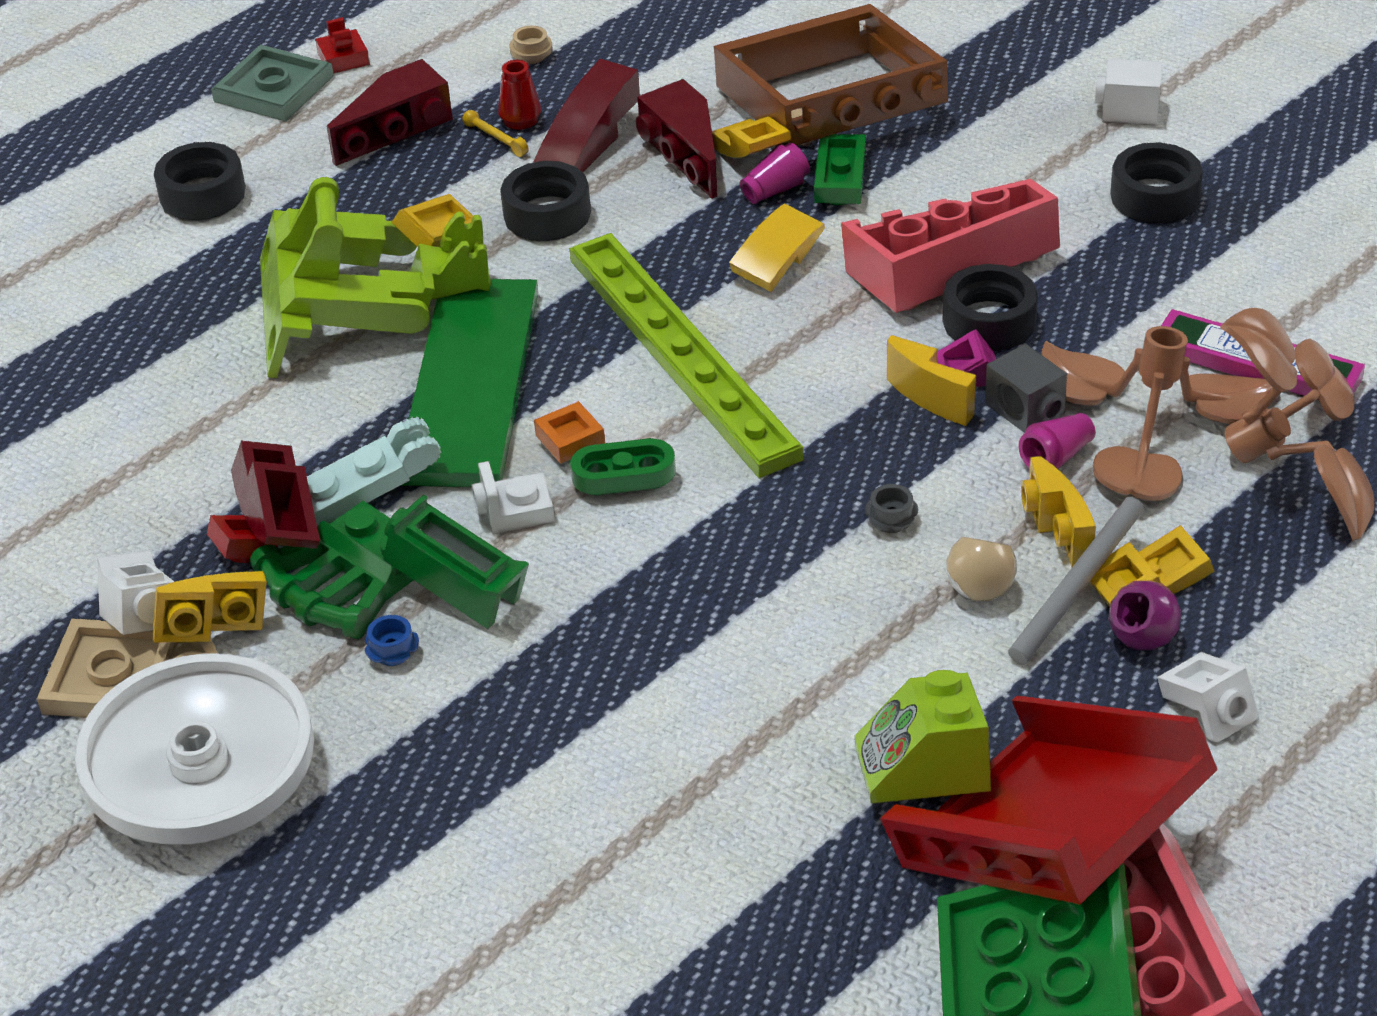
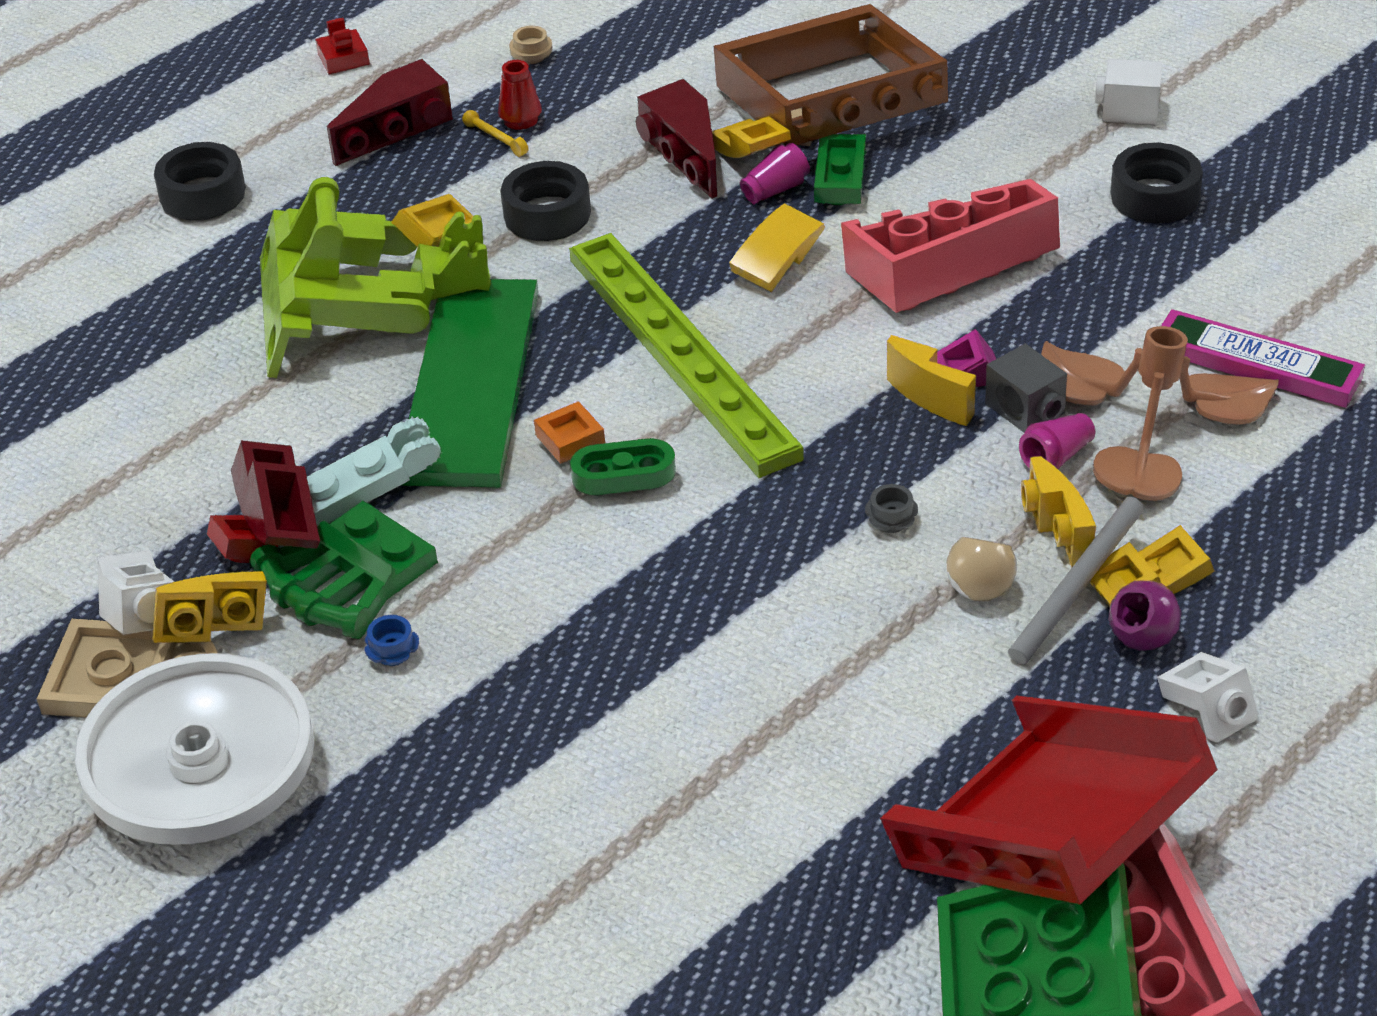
sand green tile [211,44,334,121] -> none
green window [383,494,529,629] -> none
white bracket [471,461,555,534] -> none
dark red slope [533,59,640,172] -> none
lime slope [854,670,991,803] -> none
black tyre [942,264,1038,351] -> none
nougat plant [1220,308,1374,542] -> none

